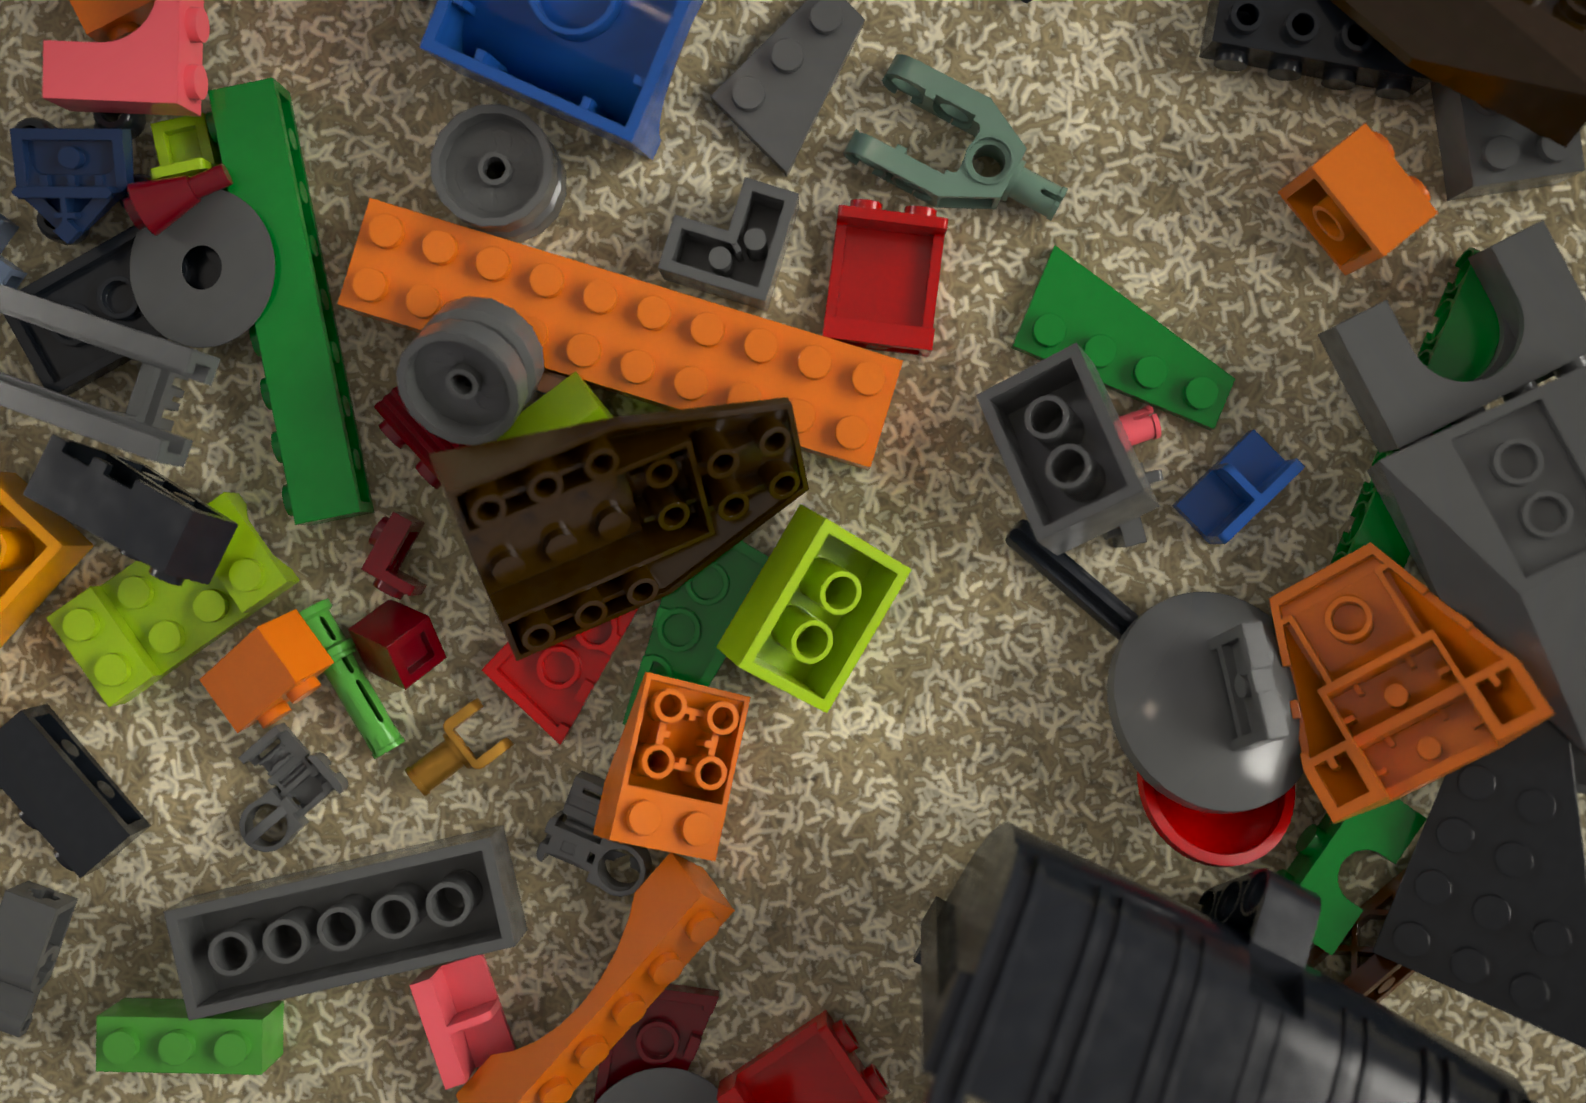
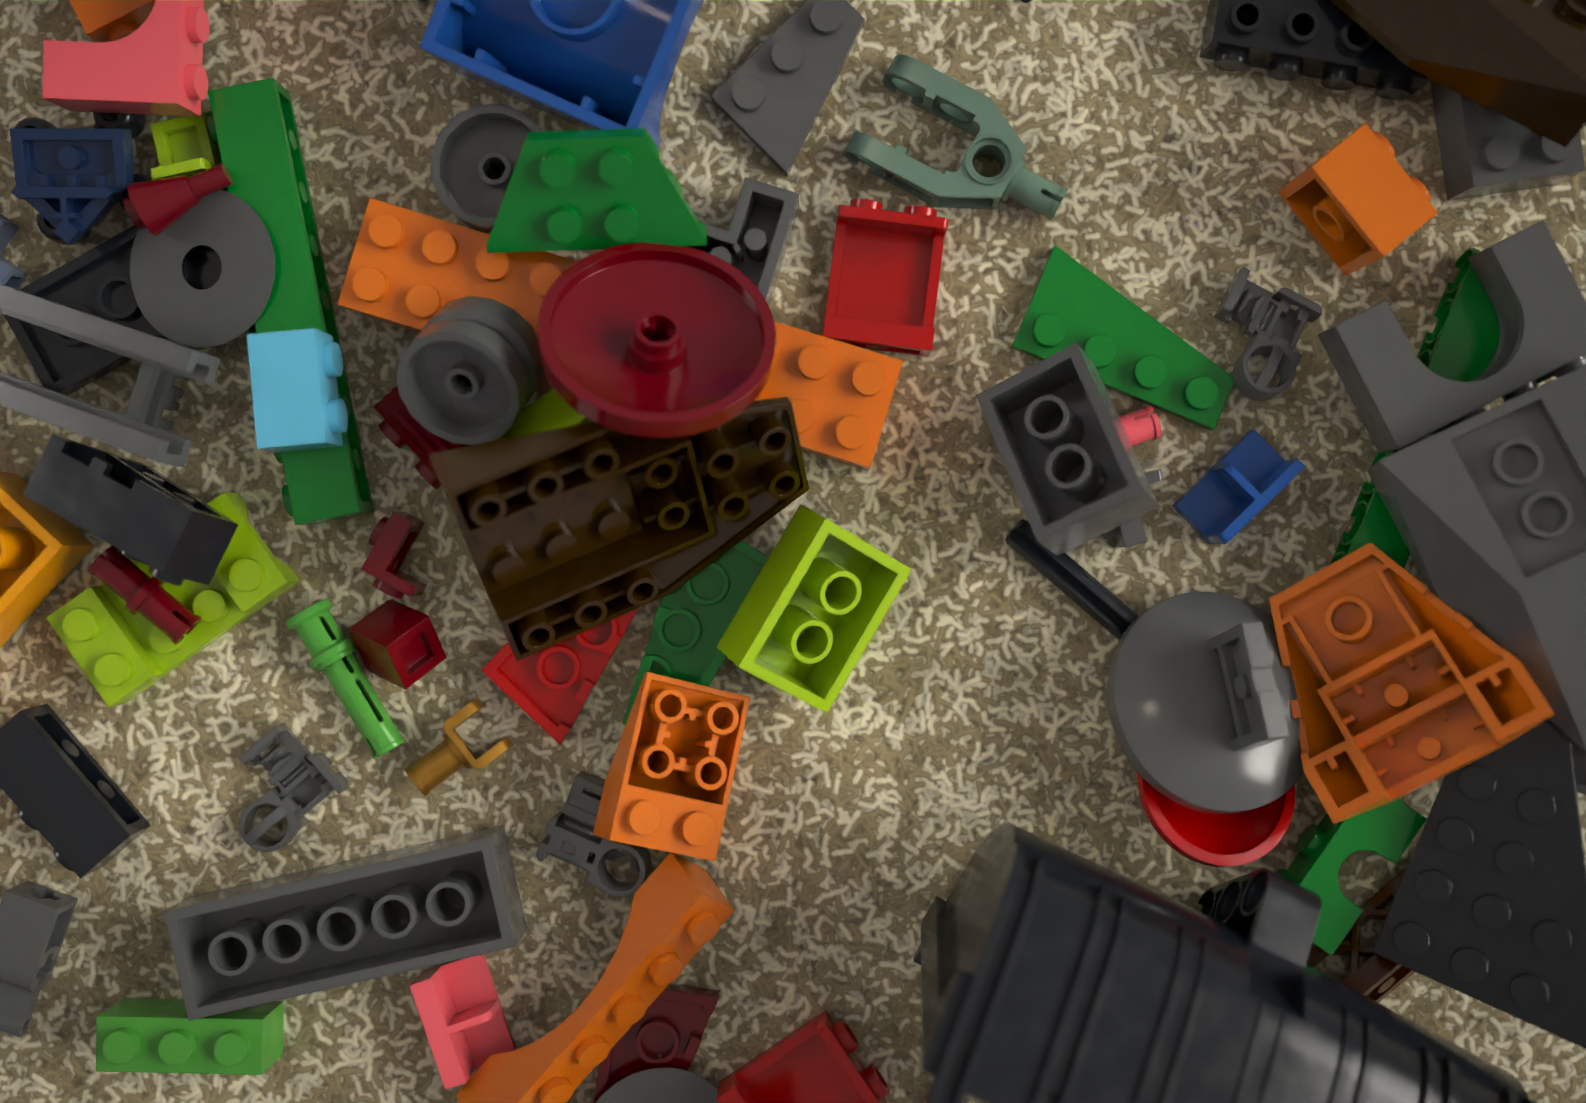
orange brick [199,609,335,733] -> none
none -> dark red pin [88,545,201,645]
none -> medium azure brick [246,328,348,452]
none -> green wing [486,128,707,253]
none -> dark red dish [538,242,776,438]
none -> dark grey piece [1214,267,1323,401]

